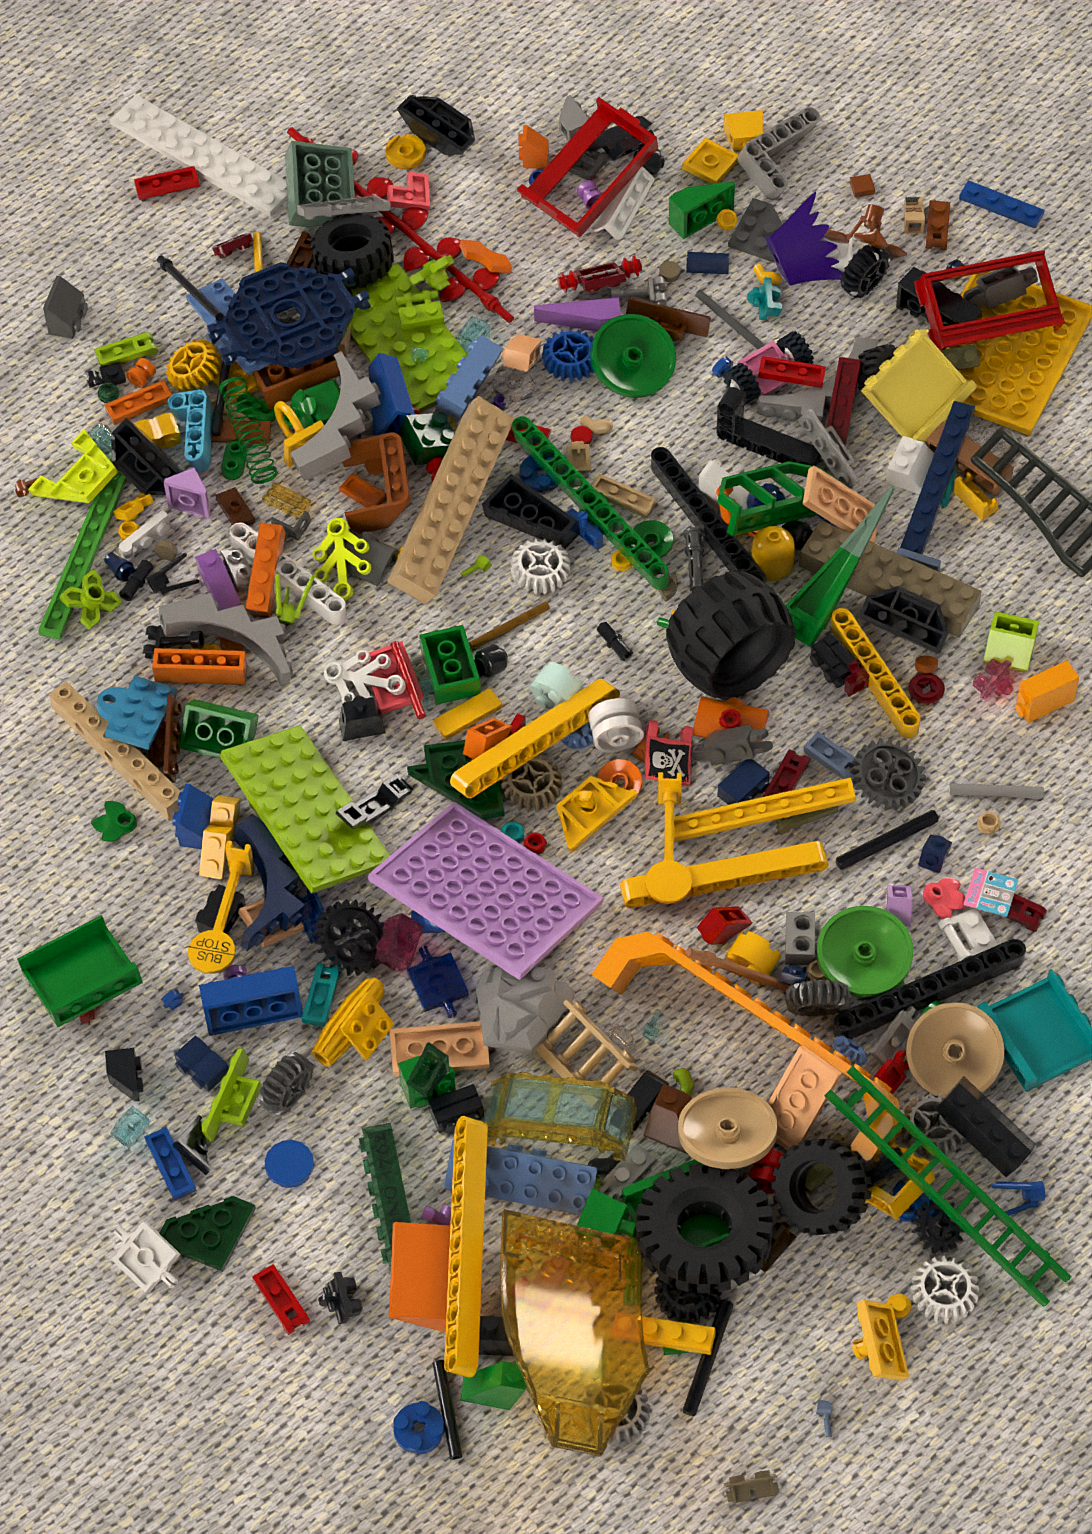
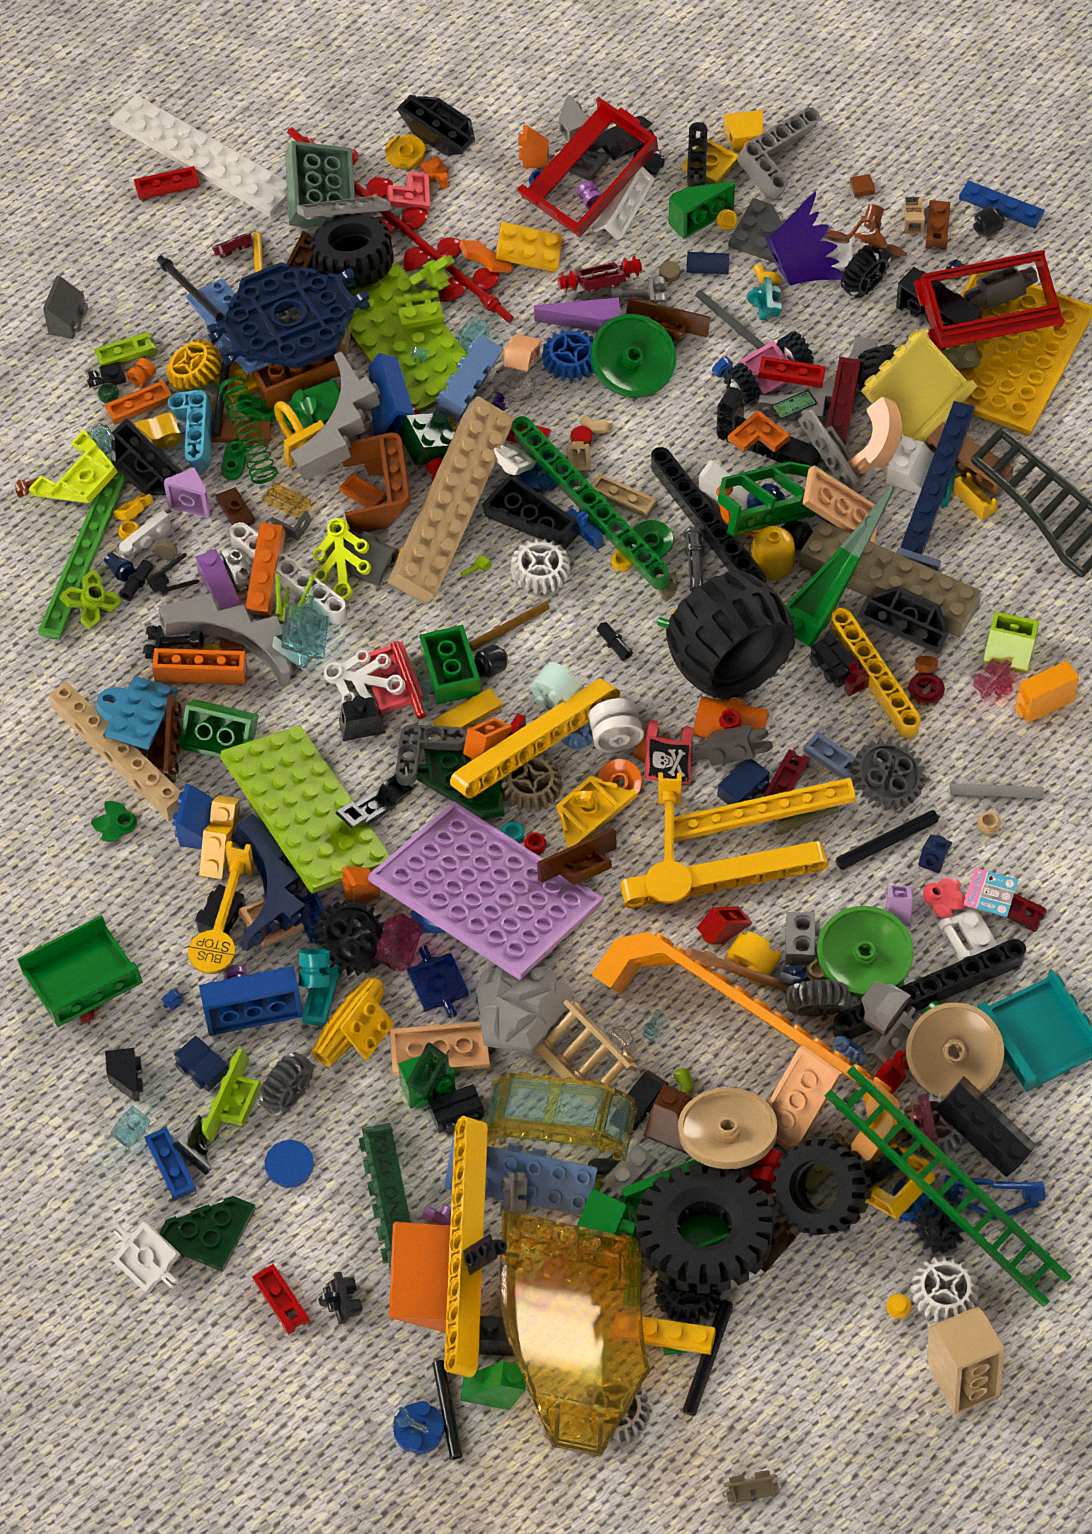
sand blue hand [816,1400,832,1437] -> none
yellow plate [852,1300,909,1381] -> none
none -> white sticker [272,636,308,671]
none -> clear light blue plate [281,595,329,669]
none -> teal wheel [299,949,330,988]
none -> orange slope [341,866,381,906]
none -> clear light blue hand [394,1407,430,1434]
none -> dark grey beam [396,725,467,786]
none -> orange plate [420,156,450,190]
none -> black hinge [463,1234,507,1275]
none -> white plate [494,443,537,475]
none -> yellow plate [495,221,562,272]
none -> light grey hinge [500,1171,528,1223]
none -> reddish brown bracket [537,828,617,885]
none -> black beam [687,122,708,187]
none -> orange plate [728,410,790,453]
none -> clear green sticker [771,390,817,419]
none -> light nougat arch [847,396,902,474]
none -> light grey slope [861,981,911,1035]
none -> clear pink plate [913,1094,938,1150]
none -> tan brick [927,1307,1005,1415]
none -> blue plant [943,1175,996,1219]
none -> black head [973,206,1005,237]

